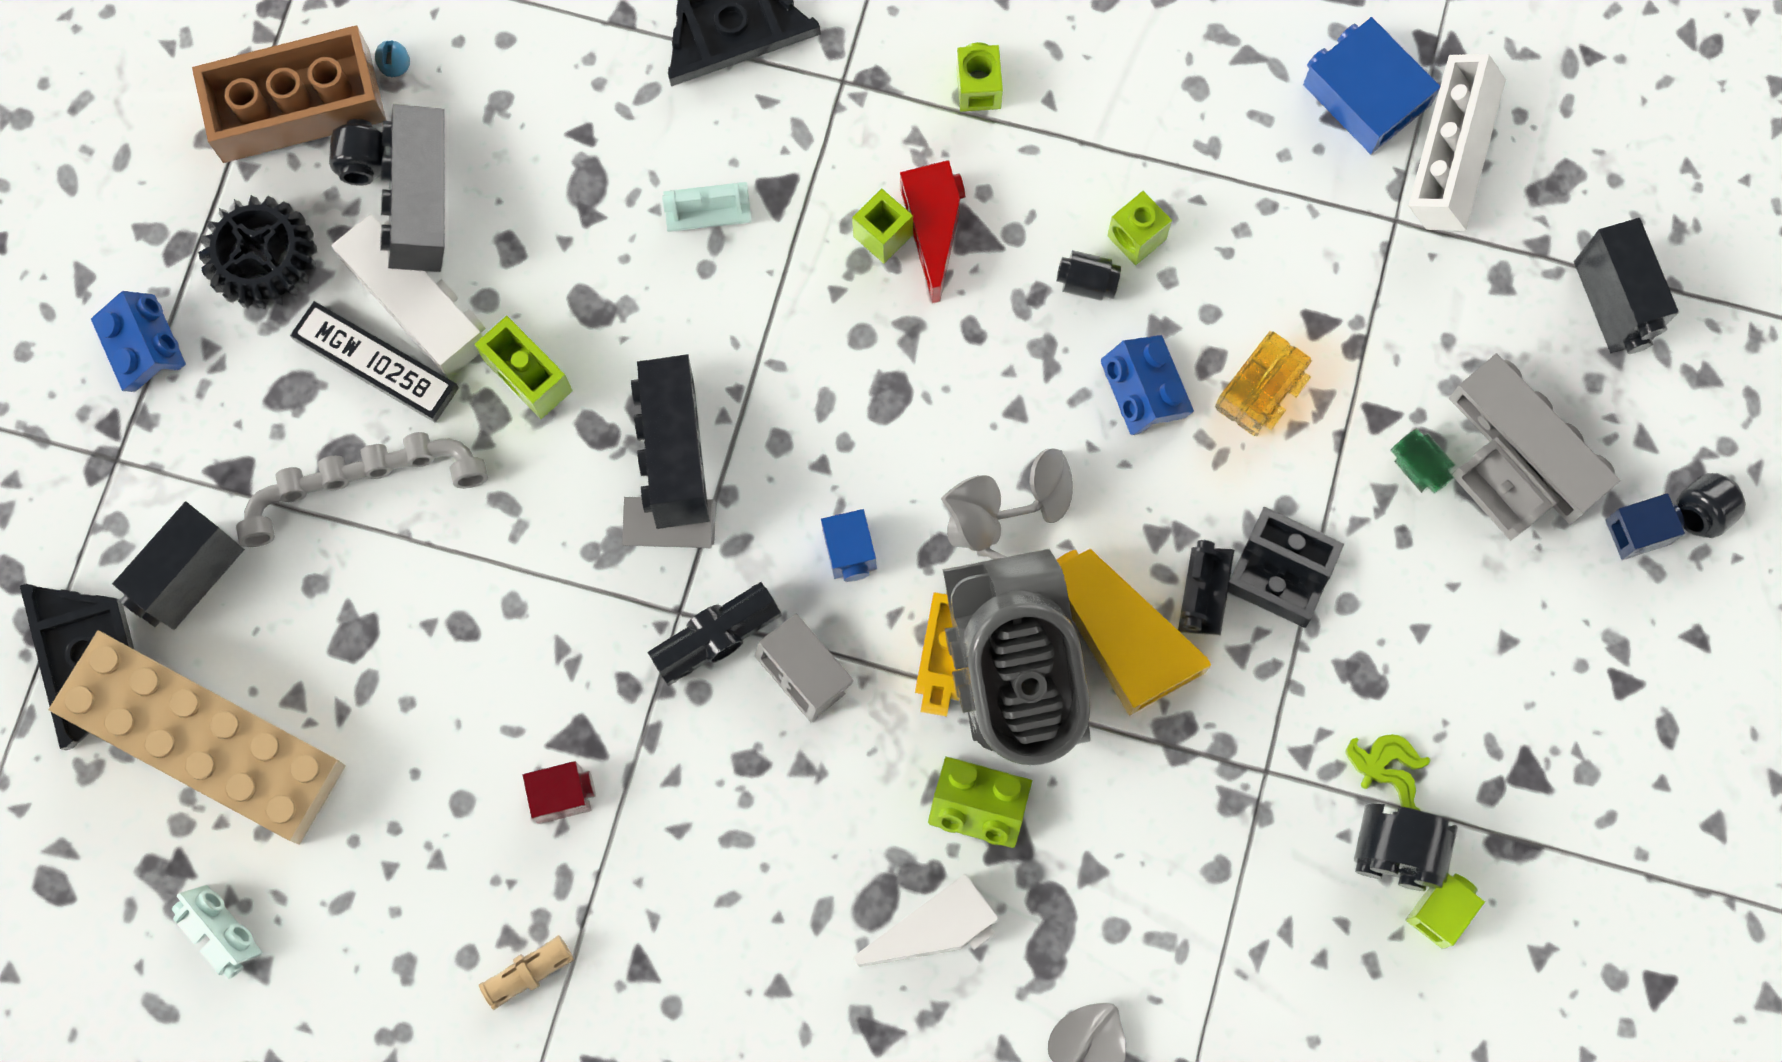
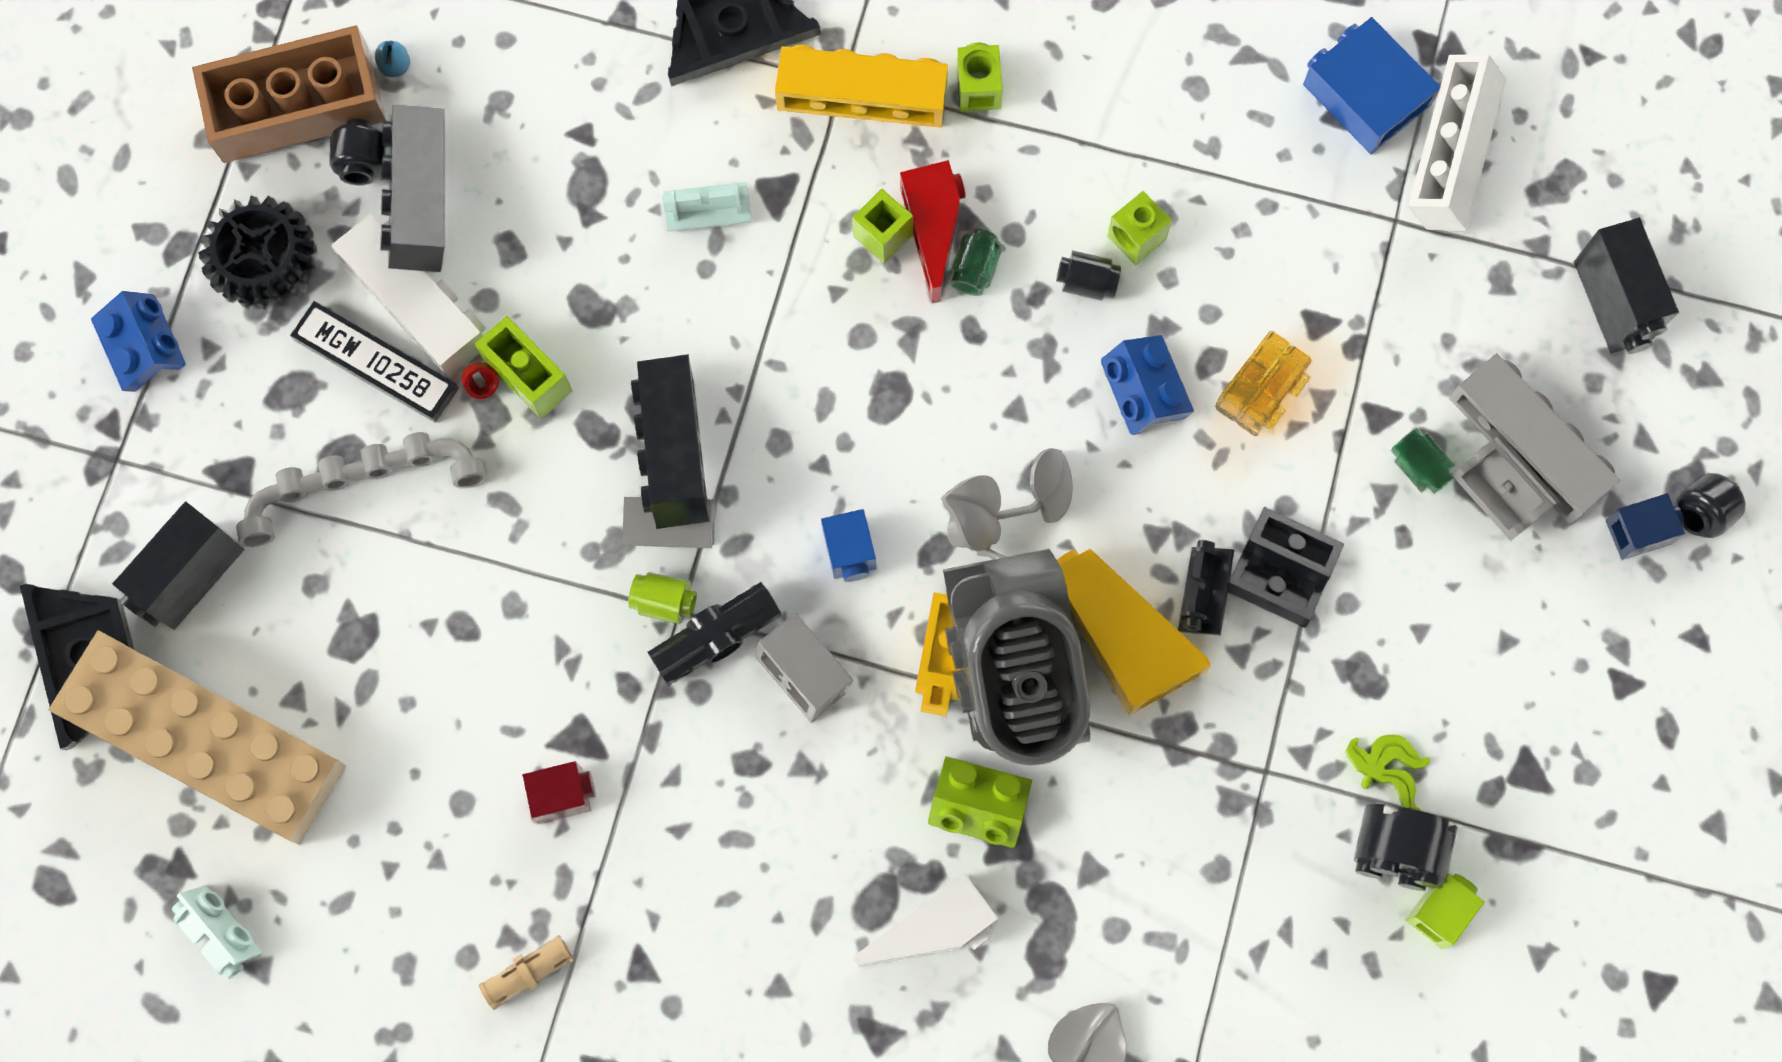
none -> red hinge [462,361,499,399]
none -> lime brick [628,572,697,624]
none -> yellow brick [775,44,948,128]
none -> clear green brick [950,229,1003,296]

